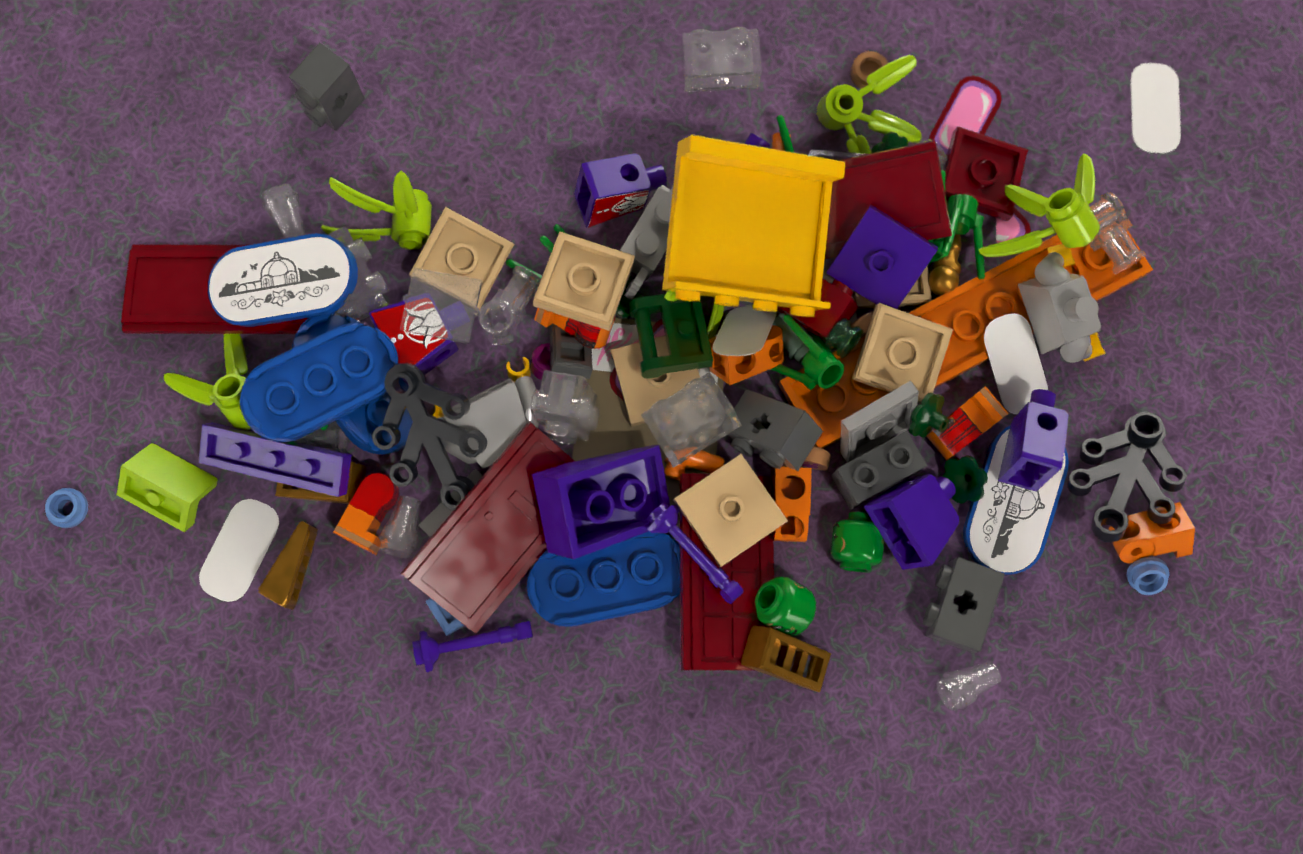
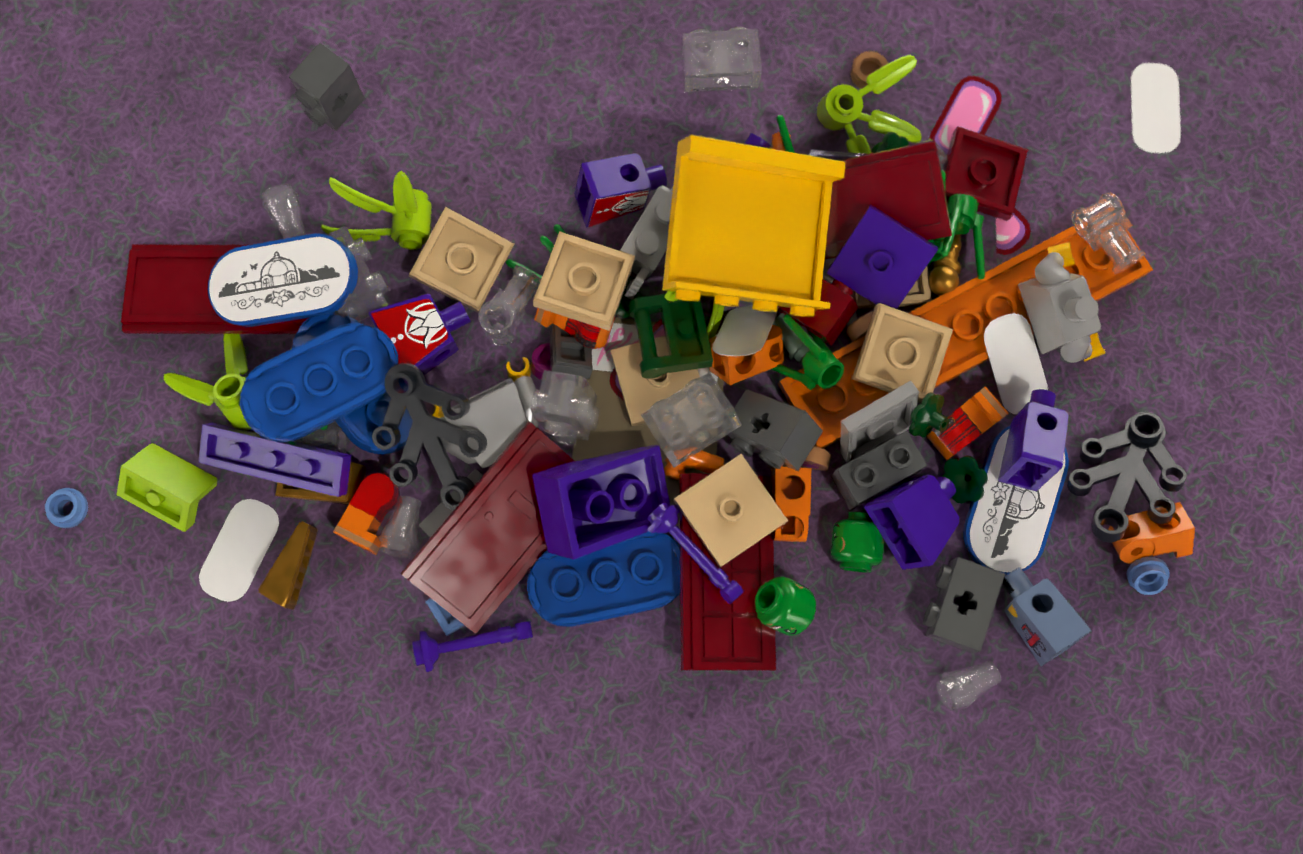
clear piece [400,268,482,344] -> none
pearl gold slope [741,626,831,692] -> none
clear green bush [825,318,863,358] -> none
lime plant [978,153,1100,257] -> none
none -> sand blue torso [1002,567,1091,667]

